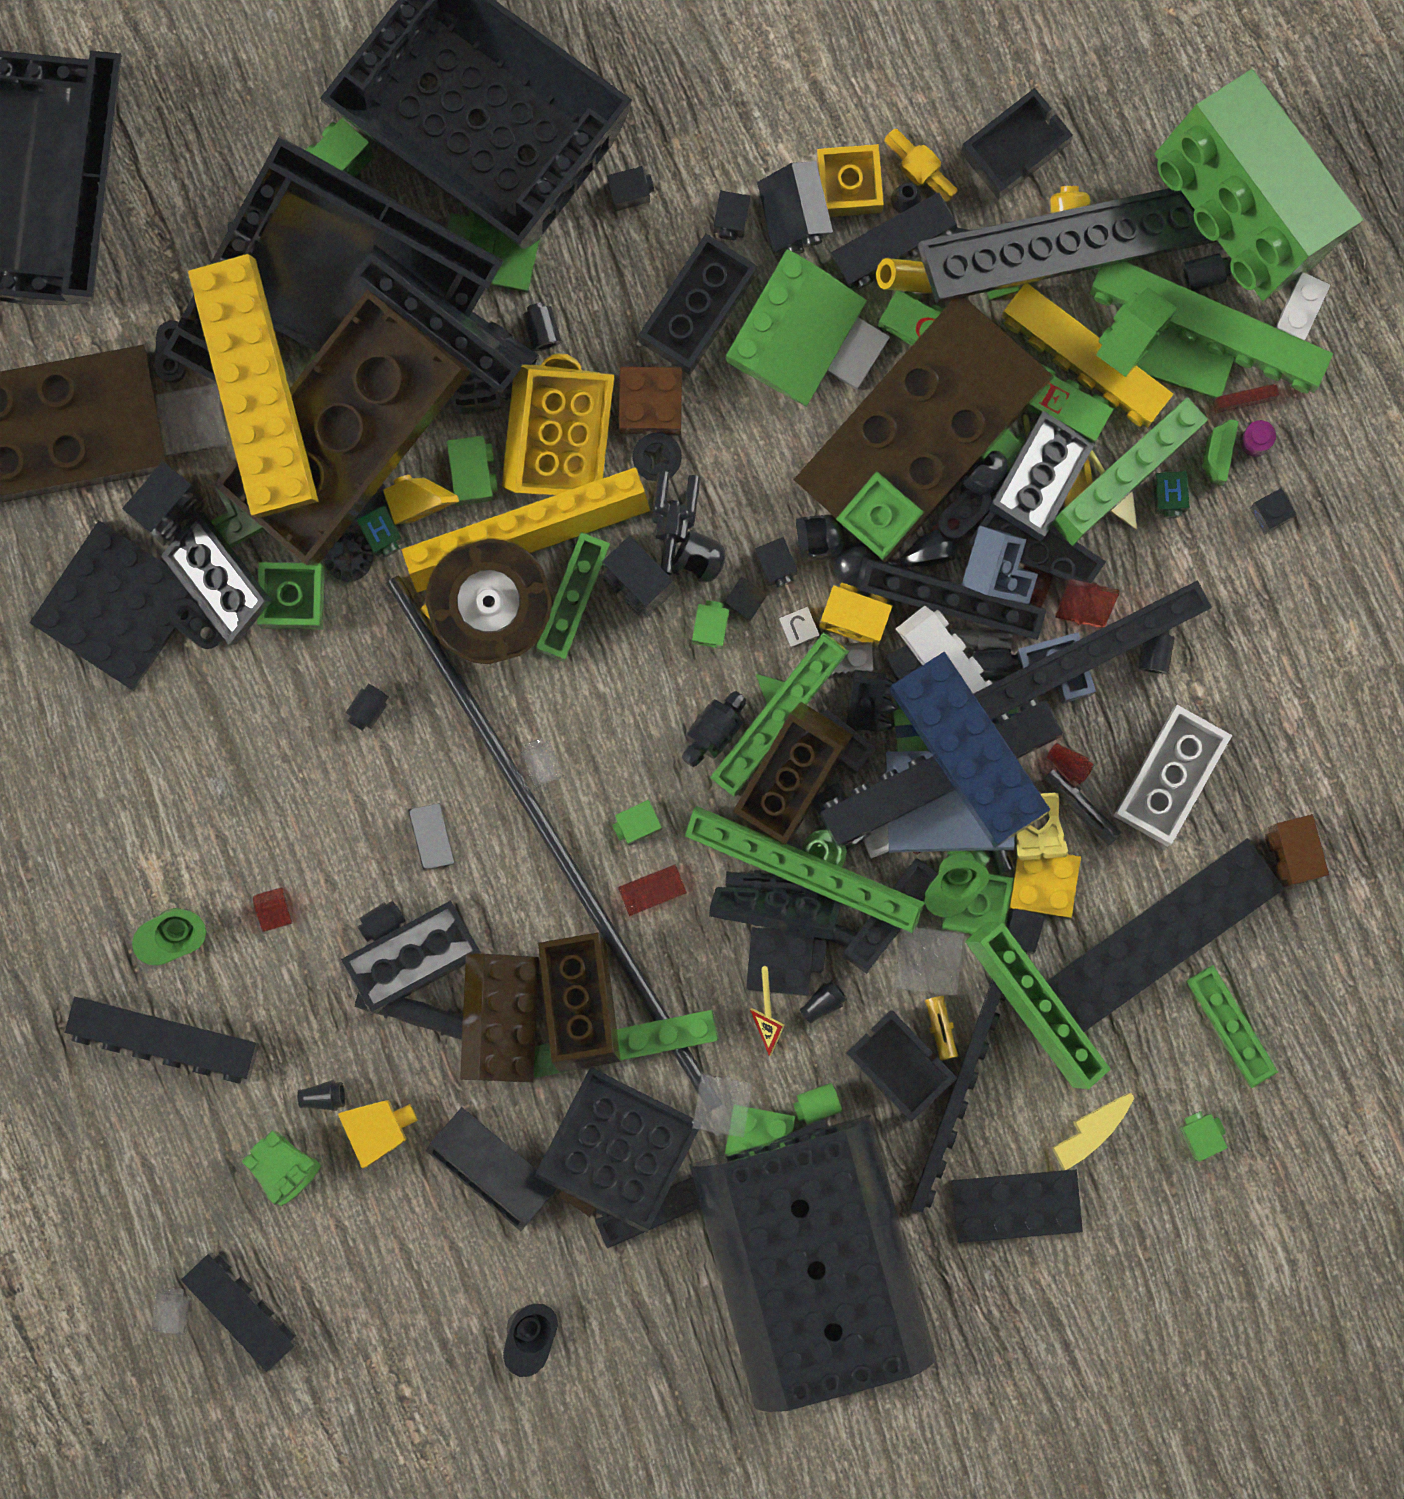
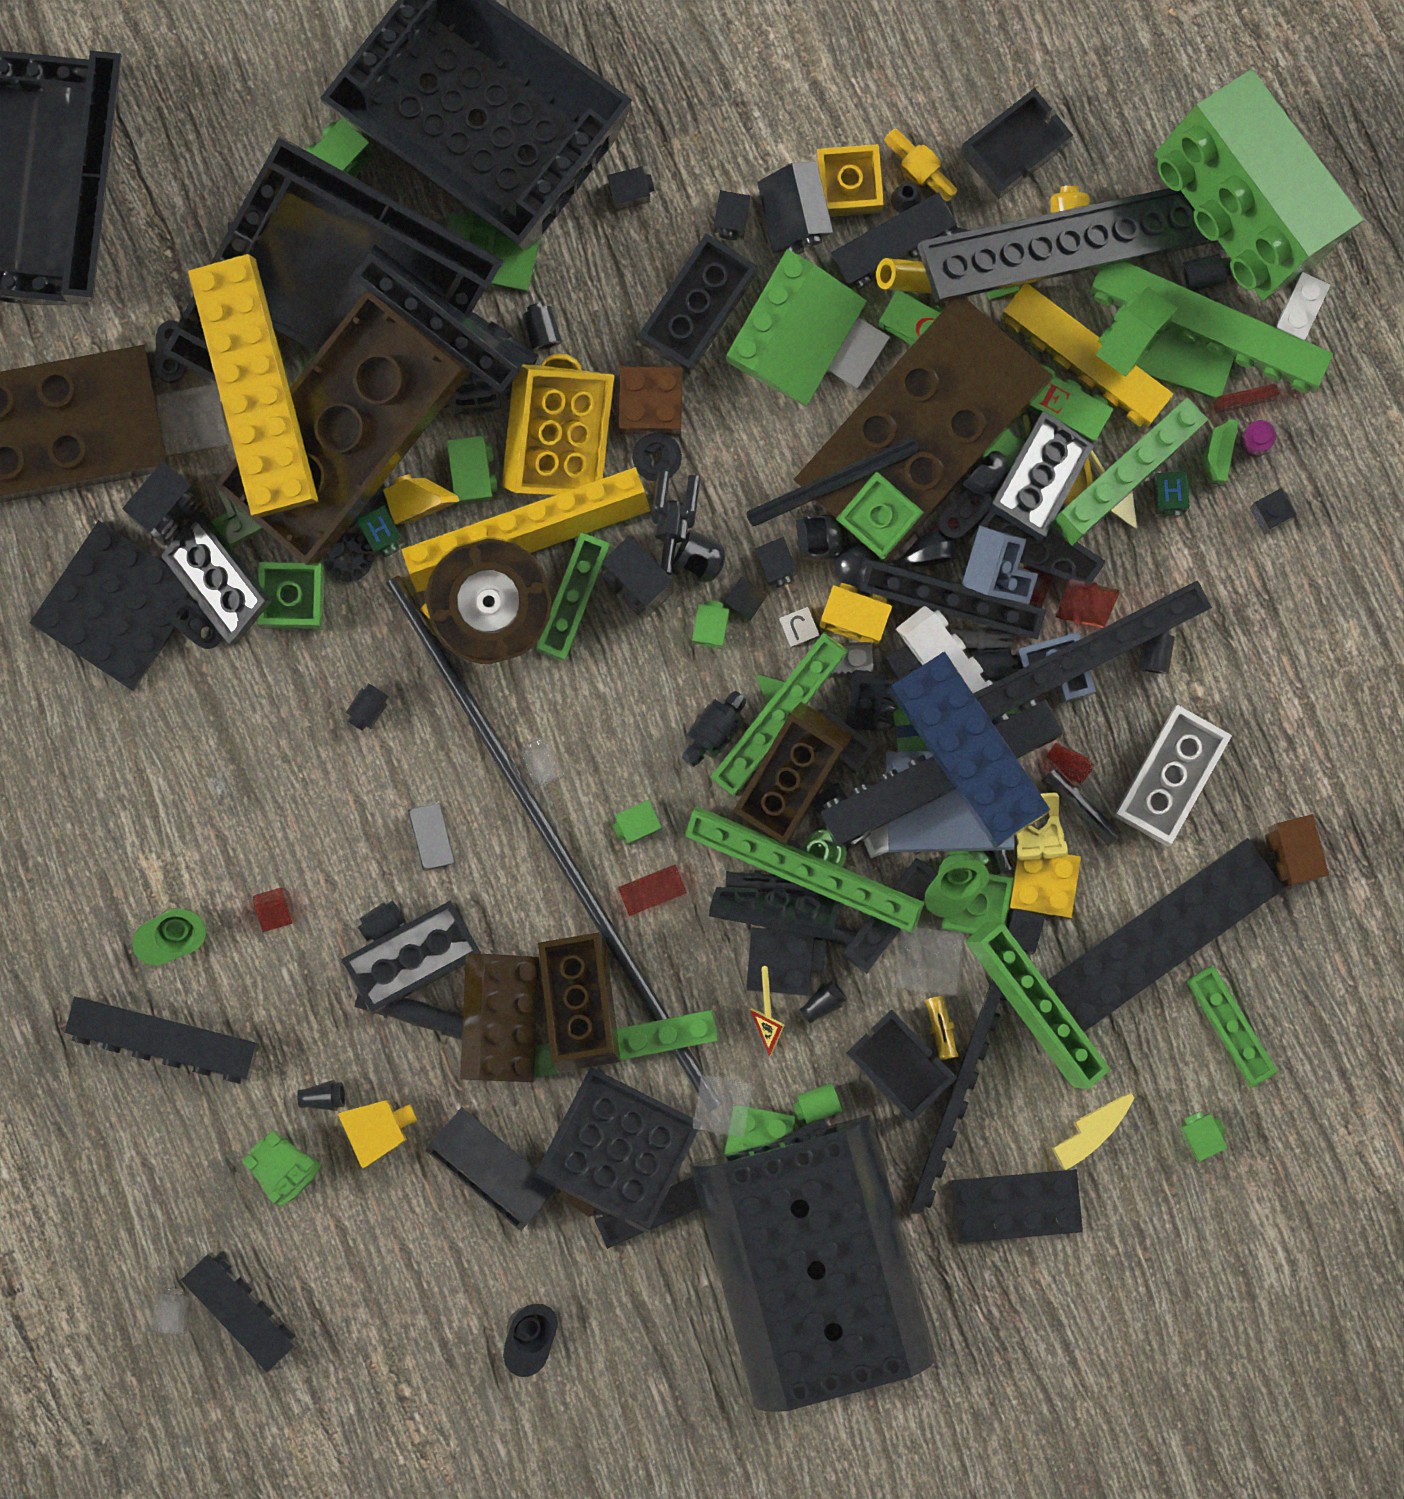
none -> black axle [746,437,920,526]

